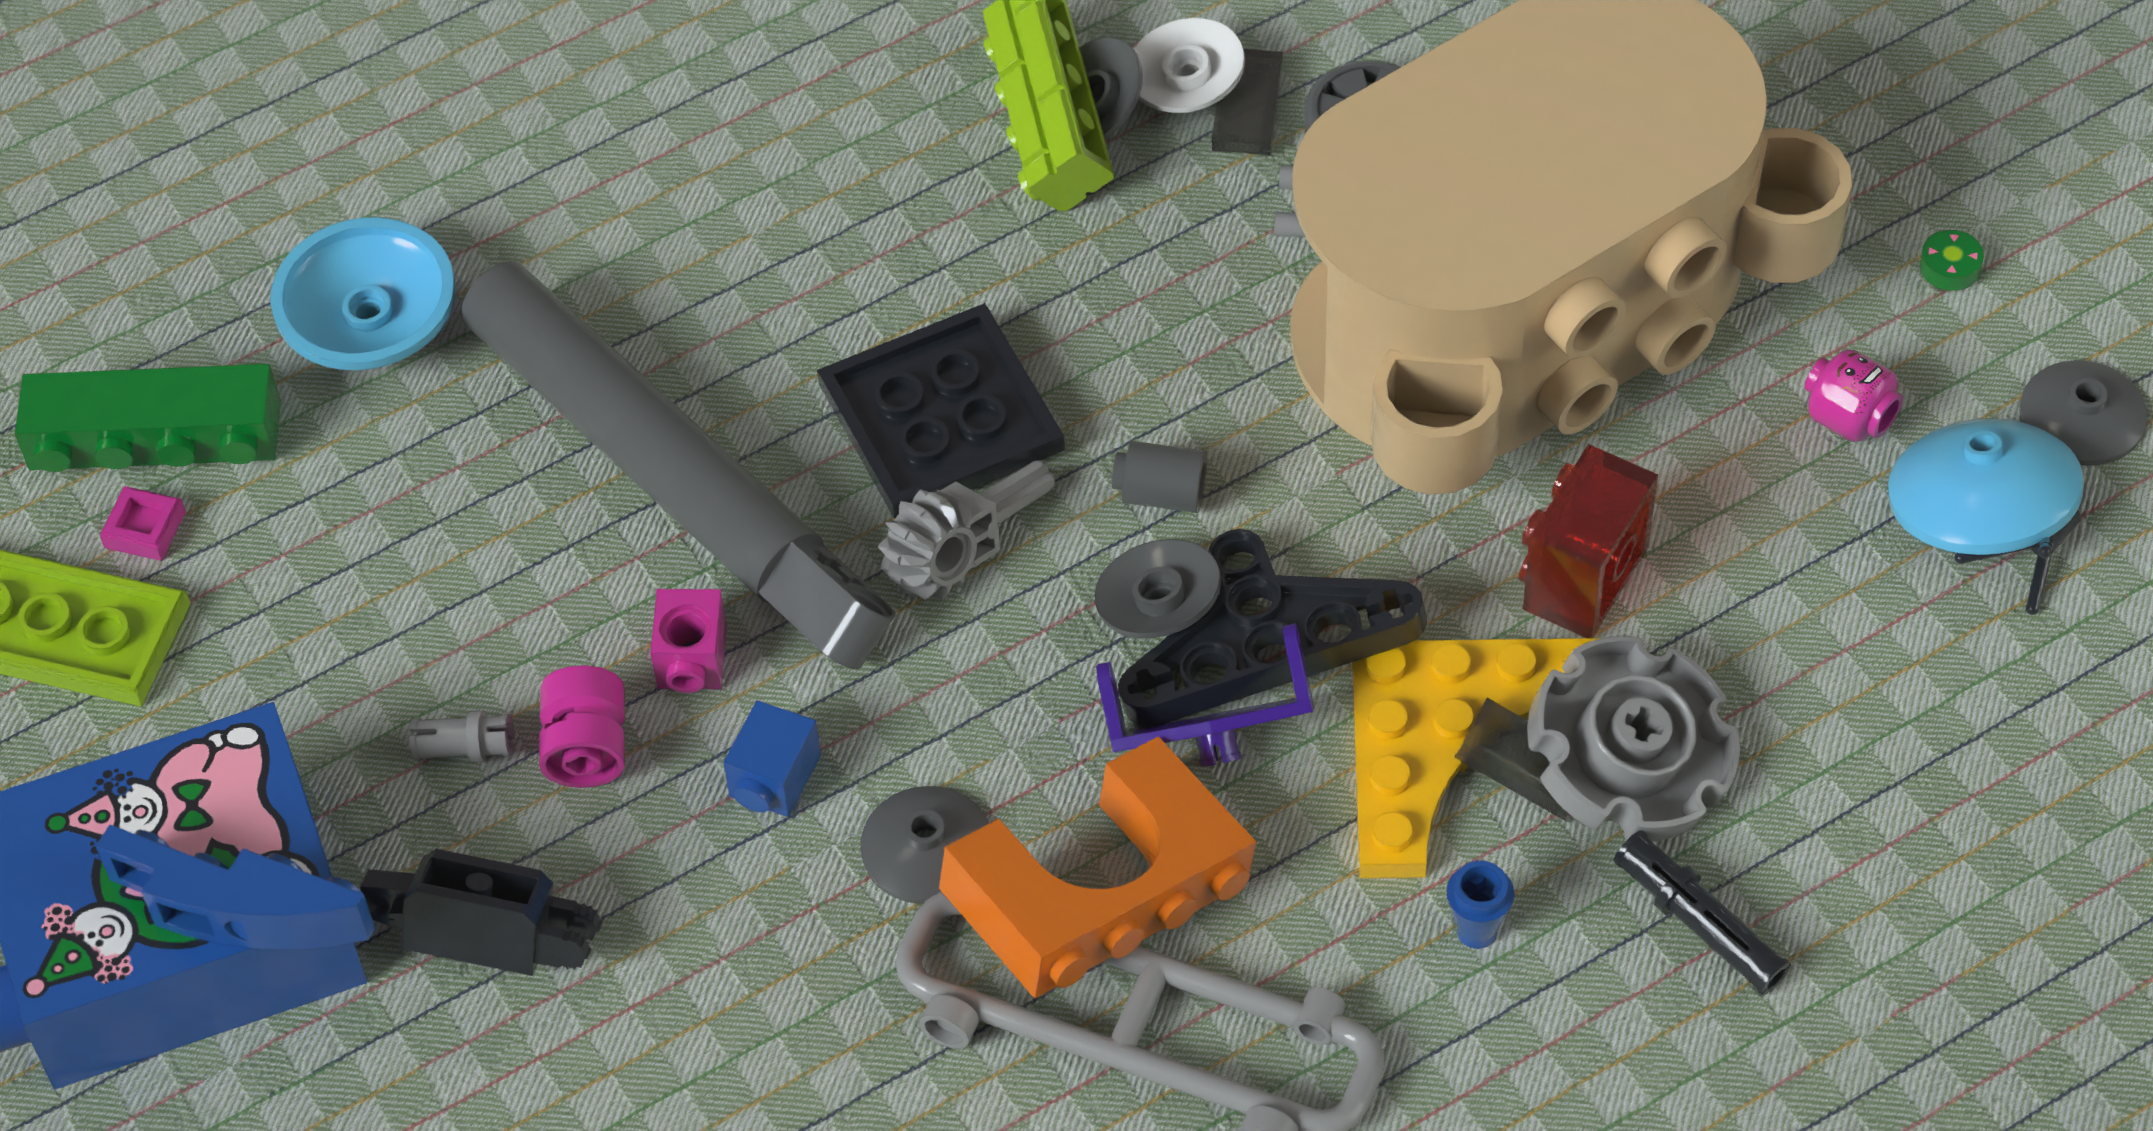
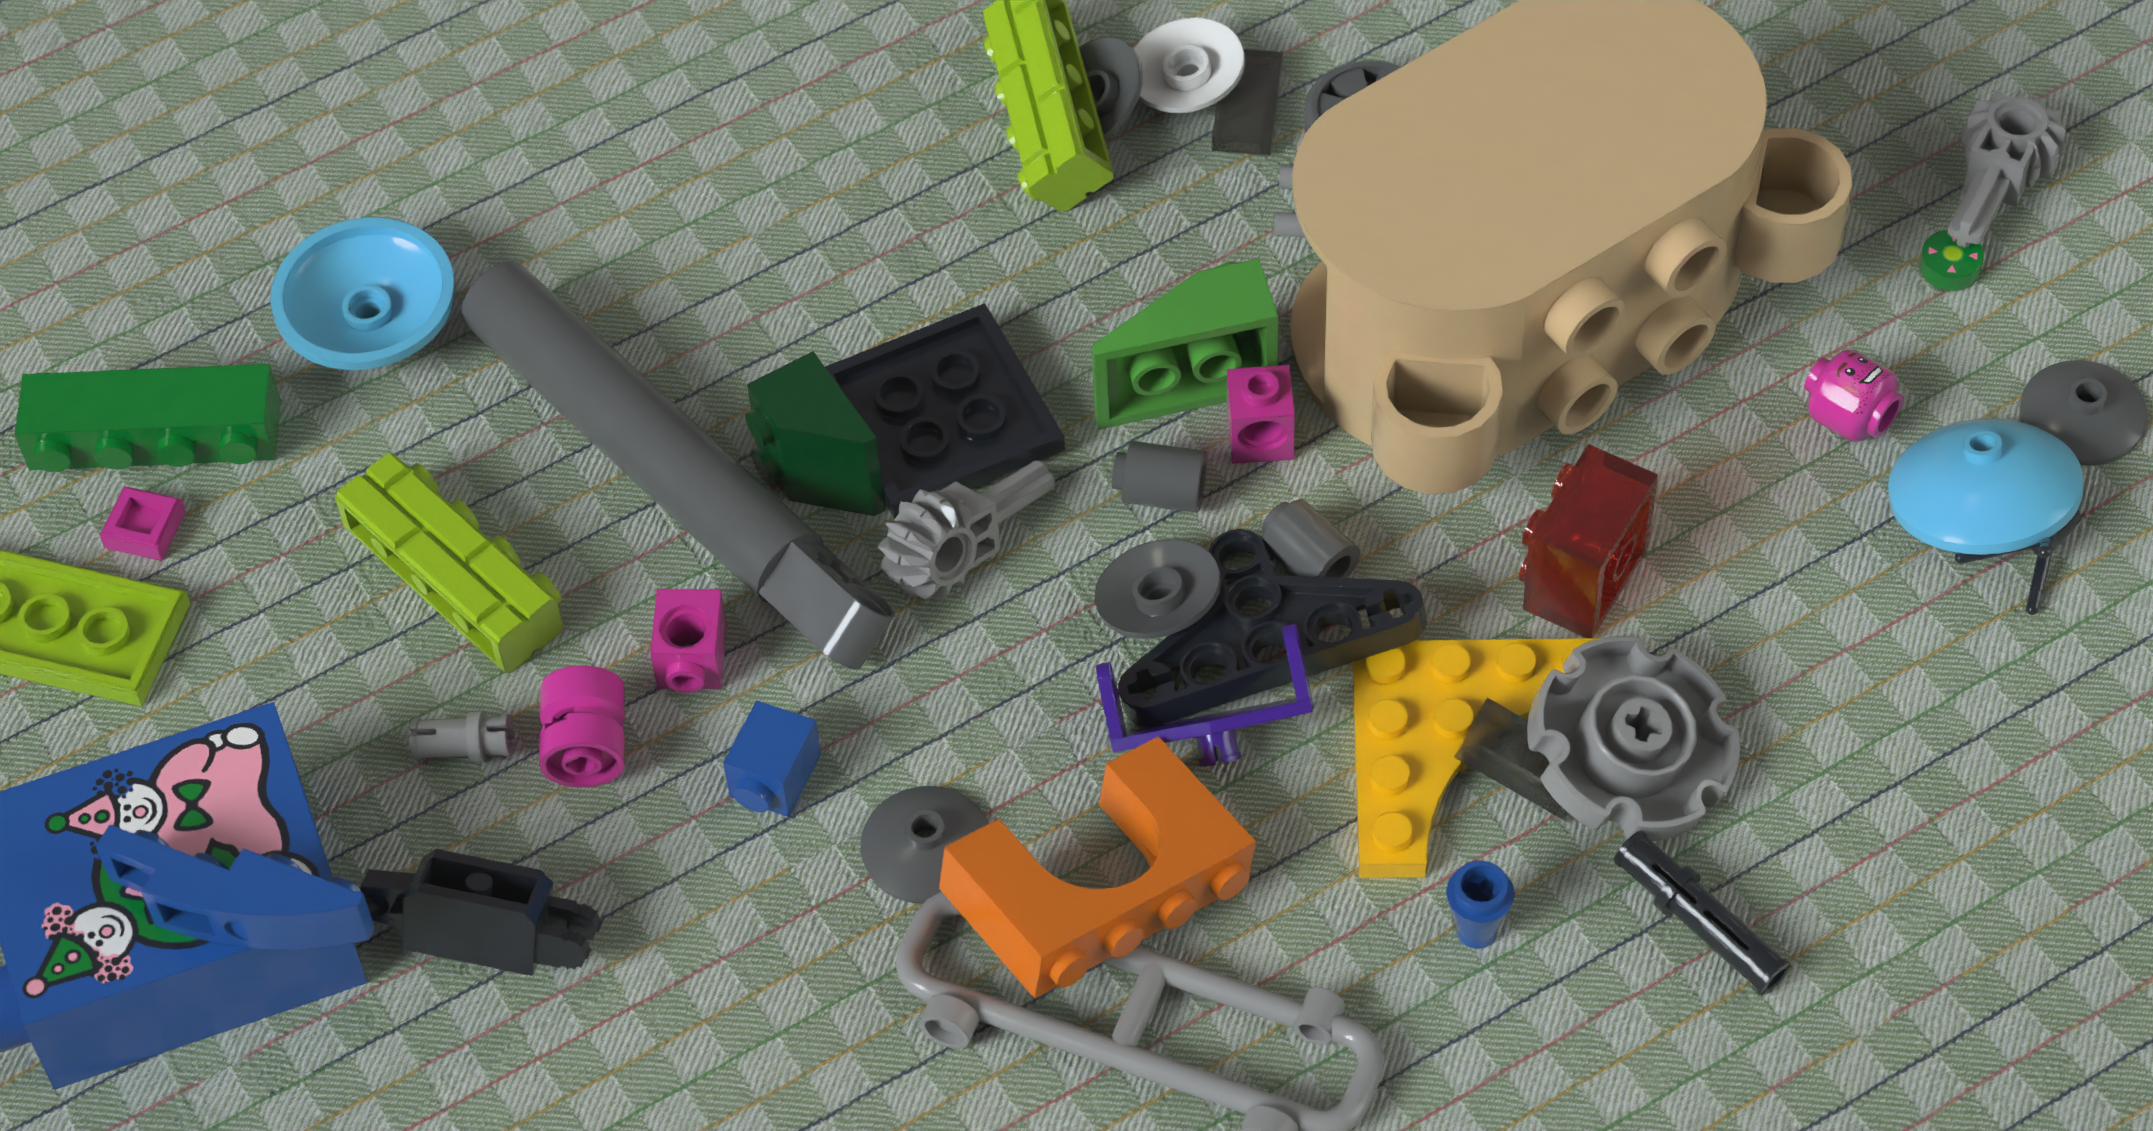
none -> lime brick [335,452,563,674]
none -> dark green slope [745,351,885,516]
none -> bright green slope [1091,258,1278,430]
none -> dark pink brick [1227,365,1295,464]
none -> dark grey brick [1262,499,1360,578]
none -> light grey gear [1948,90,2067,248]

